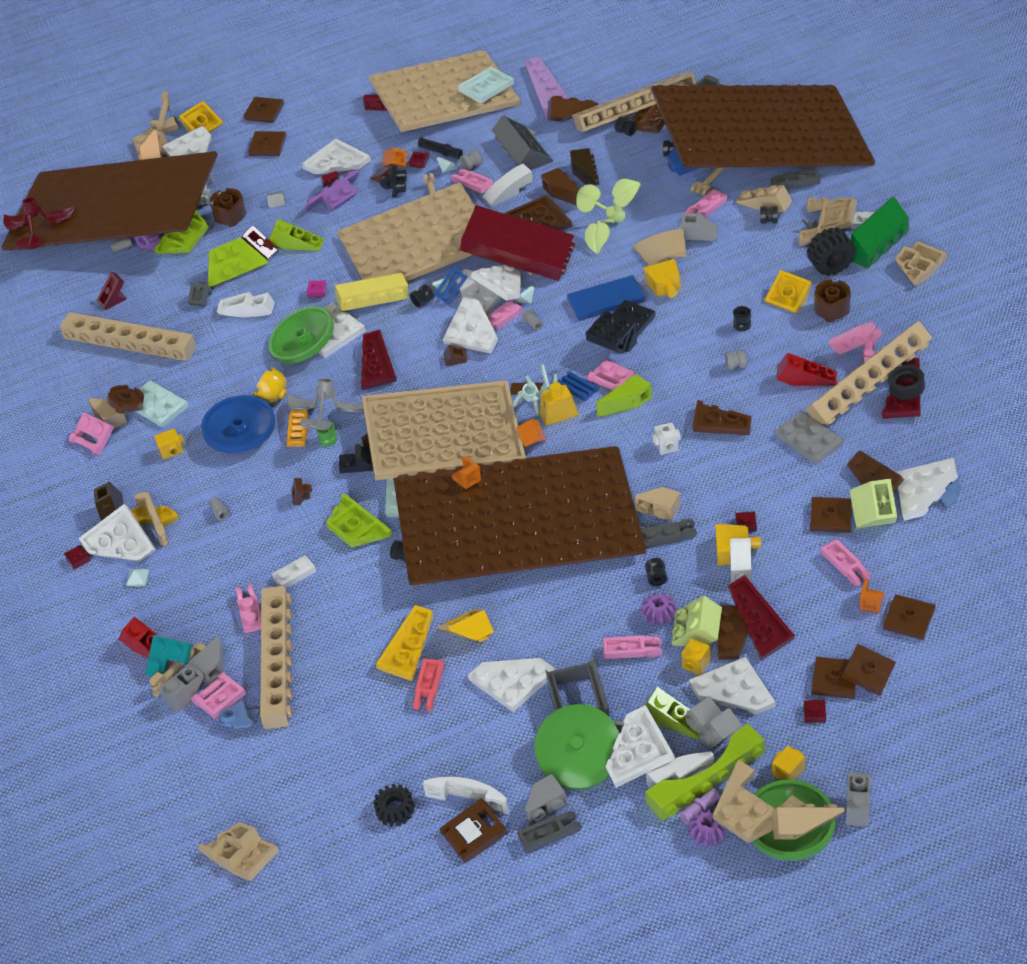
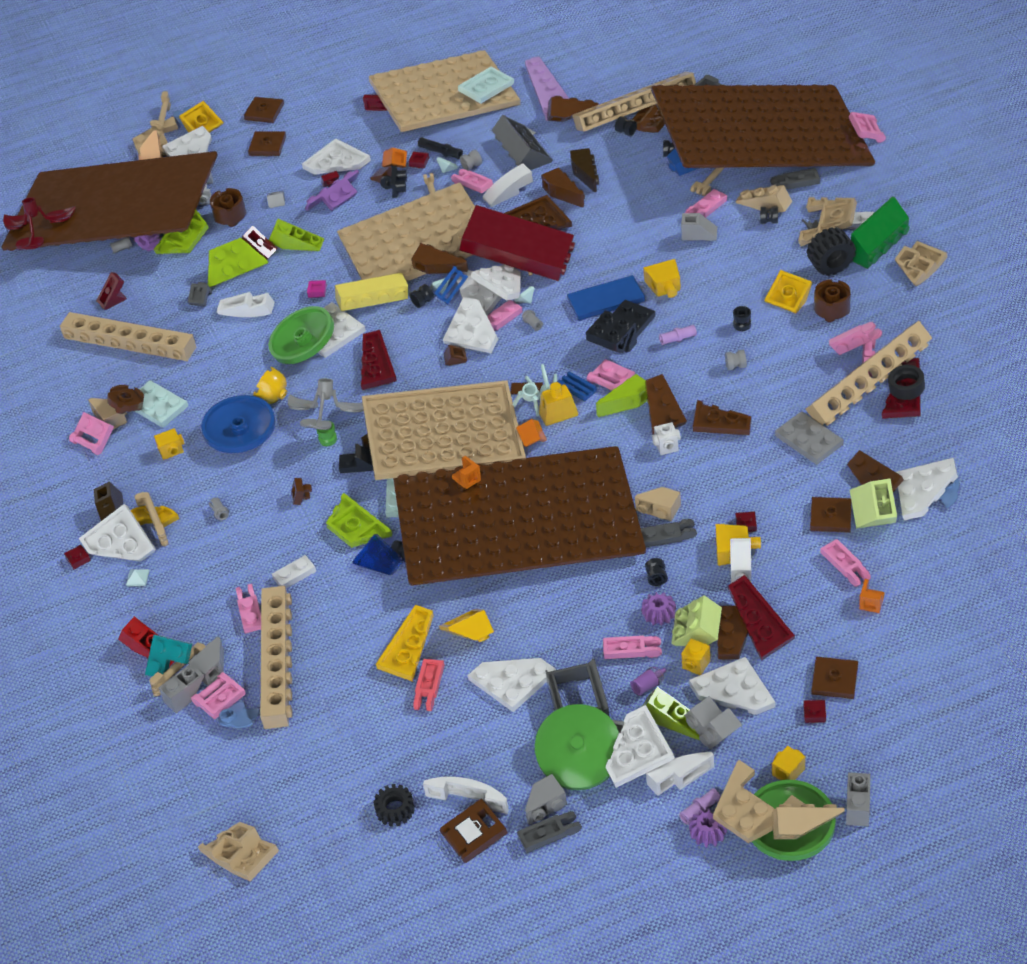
light orange slope [287,410,310,447] -> none
yellowish green plant [576,179,641,254] -> none
tan slope [634,229,686,266] -> none
lime arch [645,724,765,821] -> none
red slope [777,353,837,386] -> none
reddish brown plate [841,643,896,696] -> none
reddish brown plate [883,594,936,640] -> none
none -> clear blue wing [352,534,404,575]
none -> reddish brown slope [411,243,468,274]
none -> medium lavender piece [630,667,666,696]
none -> reddish brown wing [645,374,687,435]
none -> lavender pin [659,325,697,345]
none -> bright pink plate [849,112,886,143]

